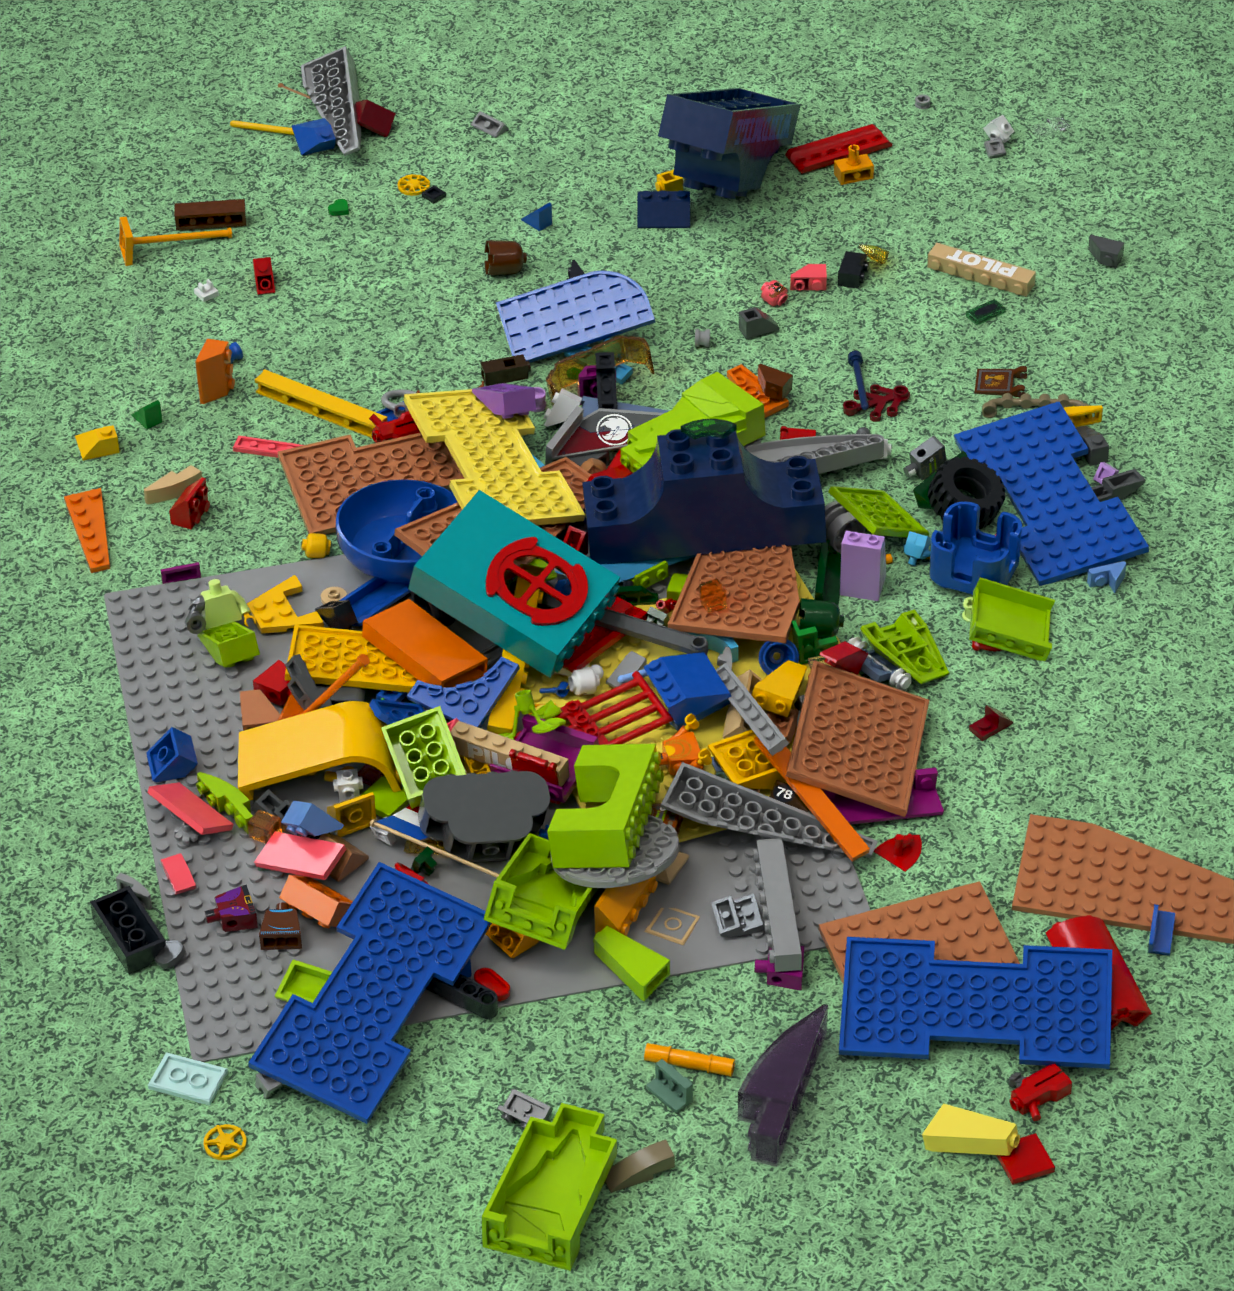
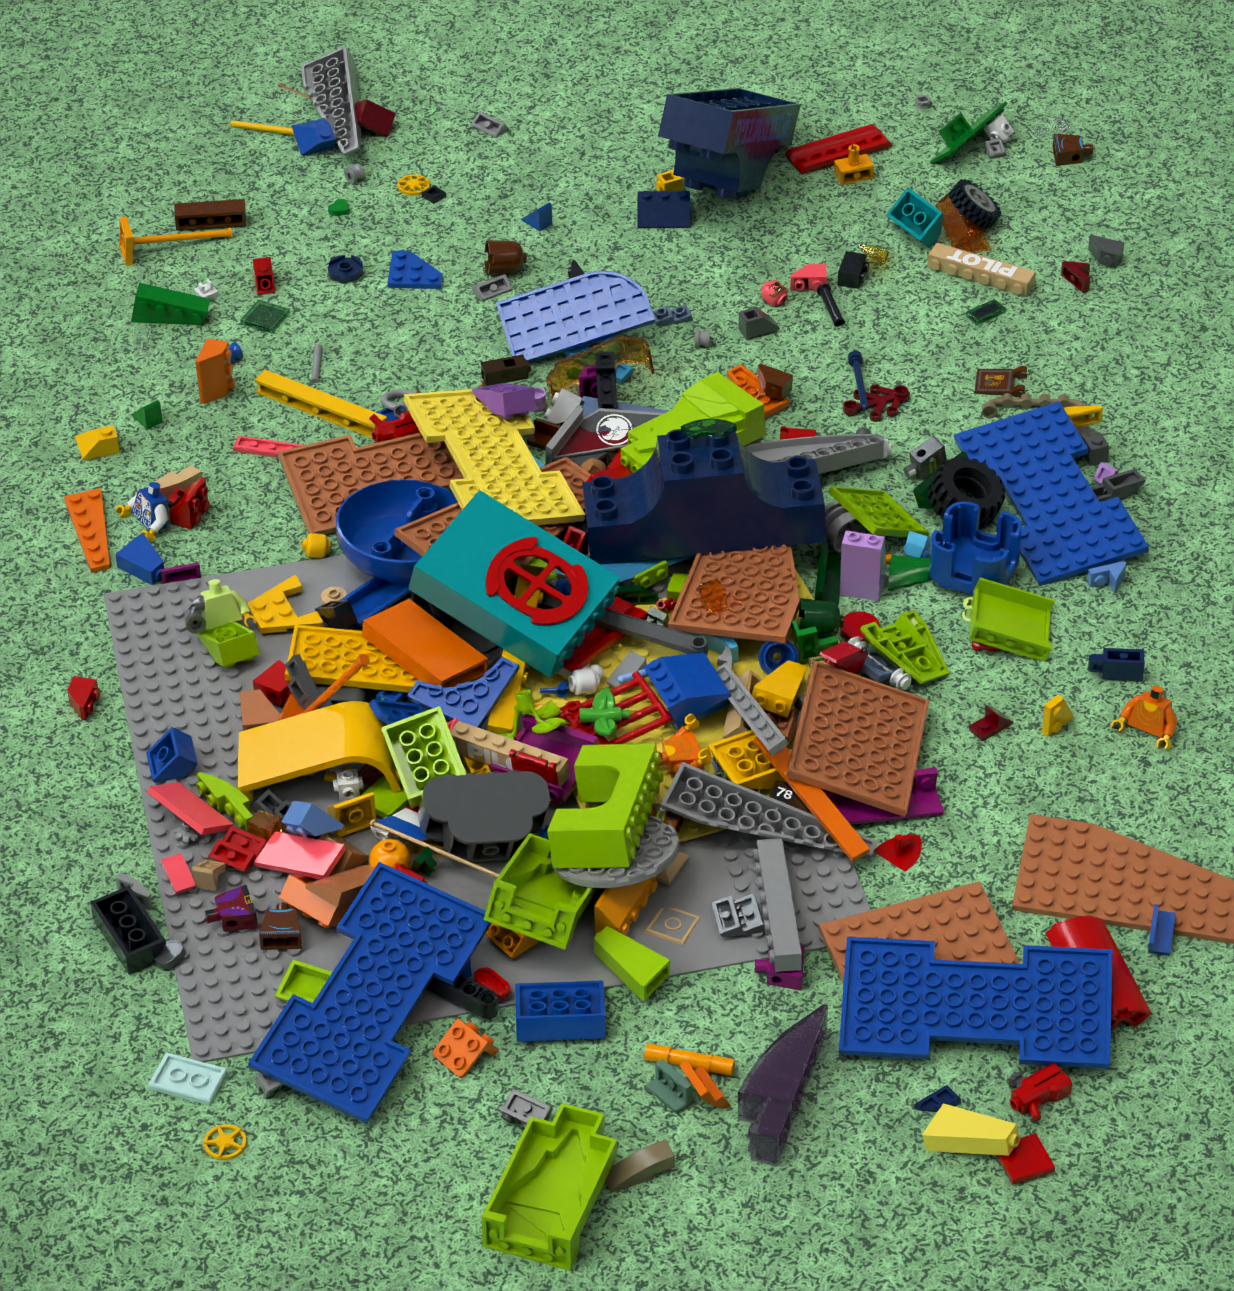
none -> red slope [67,676,101,721]
none -> torso [115,482,168,543]
none -> blue slope [115,533,164,585]
none -> green wedge [131,283,210,325]
none -> red tile [168,486,183,507]
none -> tan slope [192,860,226,891]
none -> red slope [208,826,267,873]
none -> clear green tile [240,300,290,334]
none -> nougat slope [305,865,375,908]
none -> light grey bar [311,344,322,383]
none -> dark blue plate [328,255,363,284]
none -> light grey wheel [344,163,365,184]
none -> light orange cylinder [369,839,411,869]
none -> blue plate [387,250,443,289]
none -> orange bracket [432,1018,499,1077]
none -> light grey slope [472,274,513,301]
none -> blue slope [515,980,606,1042]
none -> reddish brown panel [527,418,561,450]
none -> bright green plant [579,687,630,736]
none -> sand blue slope [652,304,693,326]
none -> orange slope [680,1060,731,1108]
none -> black pin [817,284,845,327]
none -> red tile [840,611,880,644]
none -> teal slope [886,187,944,248]
none -> green slope [888,555,930,591]
none -> dark blue tile [914,1085,961,1112]
none -> green bracket [929,101,1007,164]
none -> clear orange slope [935,193,992,253]
none -> black wheel [949,179,1001,229]
none -> yellow wing [1042,695,1074,737]
none -> reddish brown torso [1052,134,1093,166]
none -> dark red slope [1061,261,1090,293]
none -> dark blue brick [1088,648,1145,681]
none -> orange torso [1111,686,1177,750]

